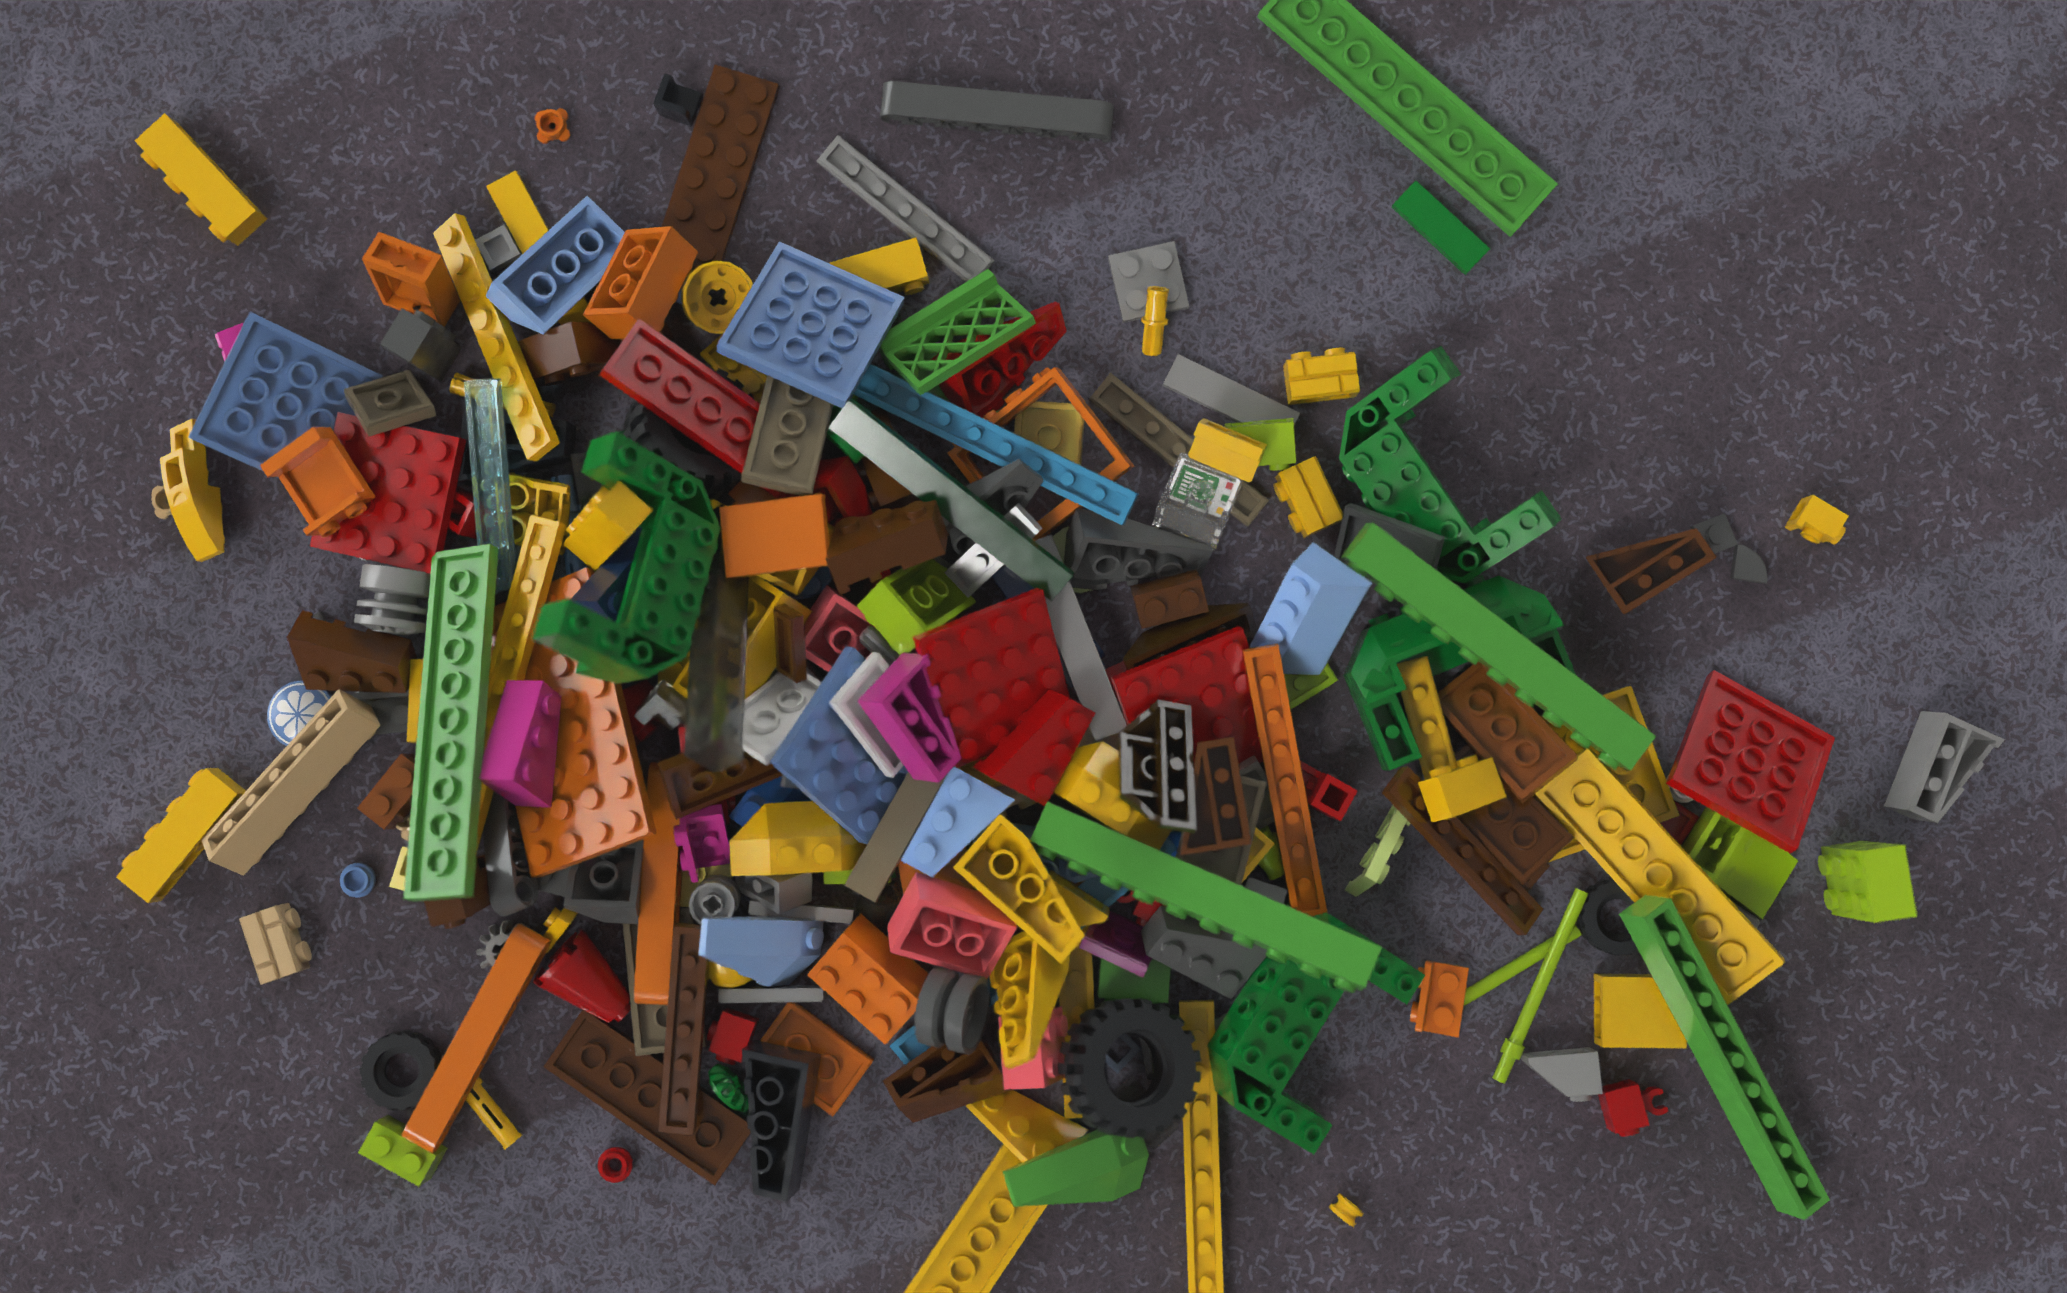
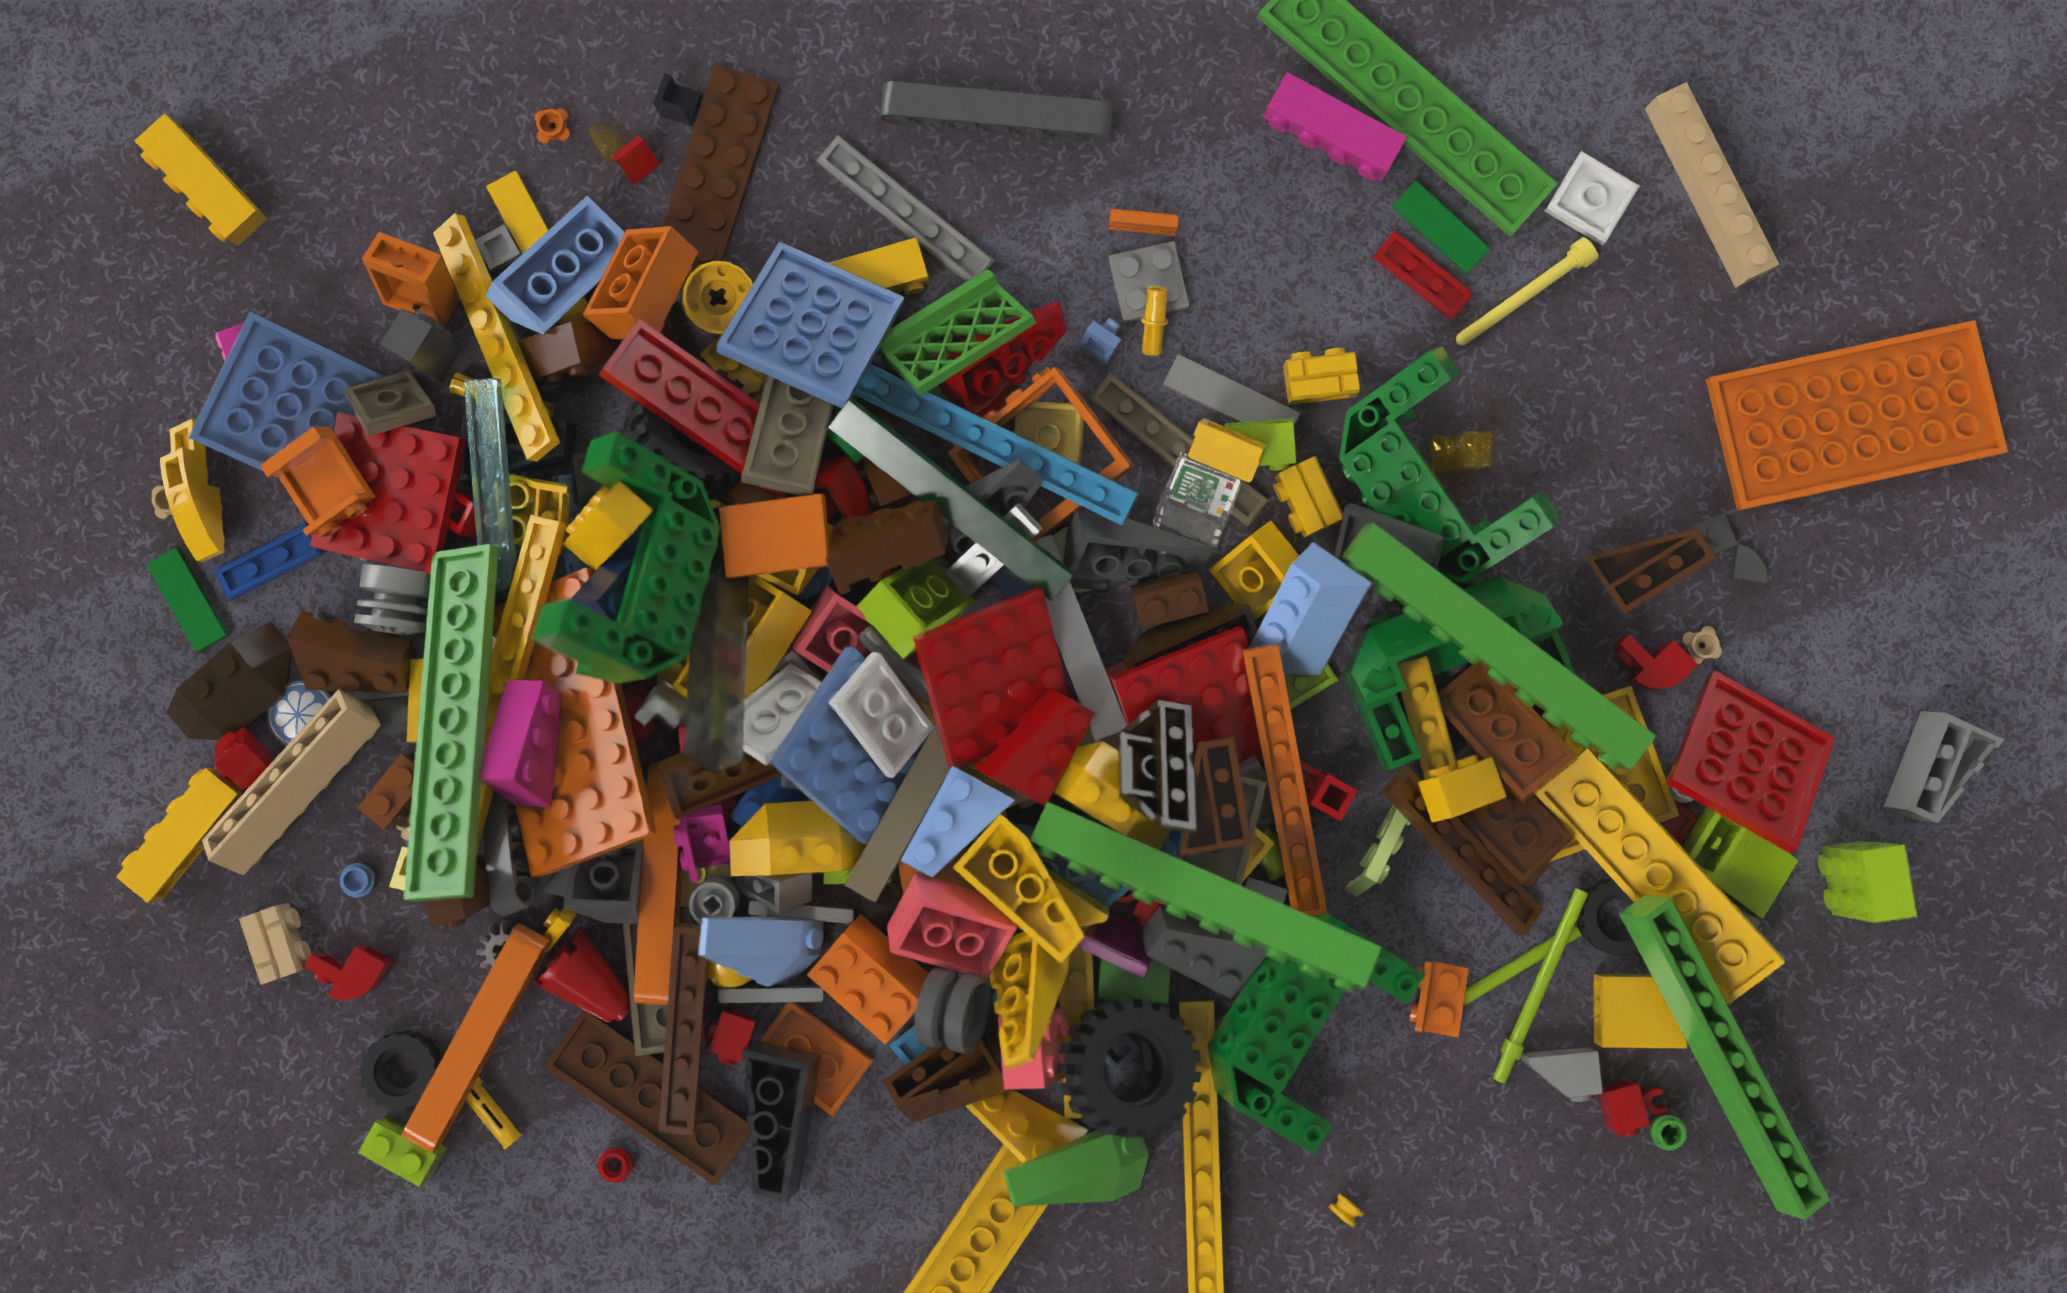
green gear [708,1064,749,1112] -> none
reddish brown tile [773,604,807,683] -> none
dark pink wedge [857,653,961,783] -> none
yellow brick [1784,495,1849,545] -> none
none -> green tile [146,547,230,653]
none -> dark brown wedge [166,622,293,740]
none -> blue tile [214,524,323,601]
none -> red brick [214,727,272,791]
none -> red brick [304,944,395,1000]
none -> clear yellow slope [587,125,625,165]
none -> red tile [612,136,661,184]
none -> medium blue tile [1079,318,1121,365]
none -> orange tile [1108,208,1179,236]
none -> yellow slope [1209,520,1299,620]
none -> dark pink brick [1264,72,1407,182]
none -> red tile [1373,231,1474,321]
none -> clear yellow hips [1430,430,1496,473]
none -> light yellow piece [1456,237,1599,346]
none -> white plate [1544,151,1640,245]
none -> red brick [1612,635,1698,690]
none -> tan brick [1645,82,1779,288]
none -> bright green cone [1647,1115,1687,1151]
none -> tan plate [1682,626,1722,664]
none -> orange plate [1706,320,2008,511]

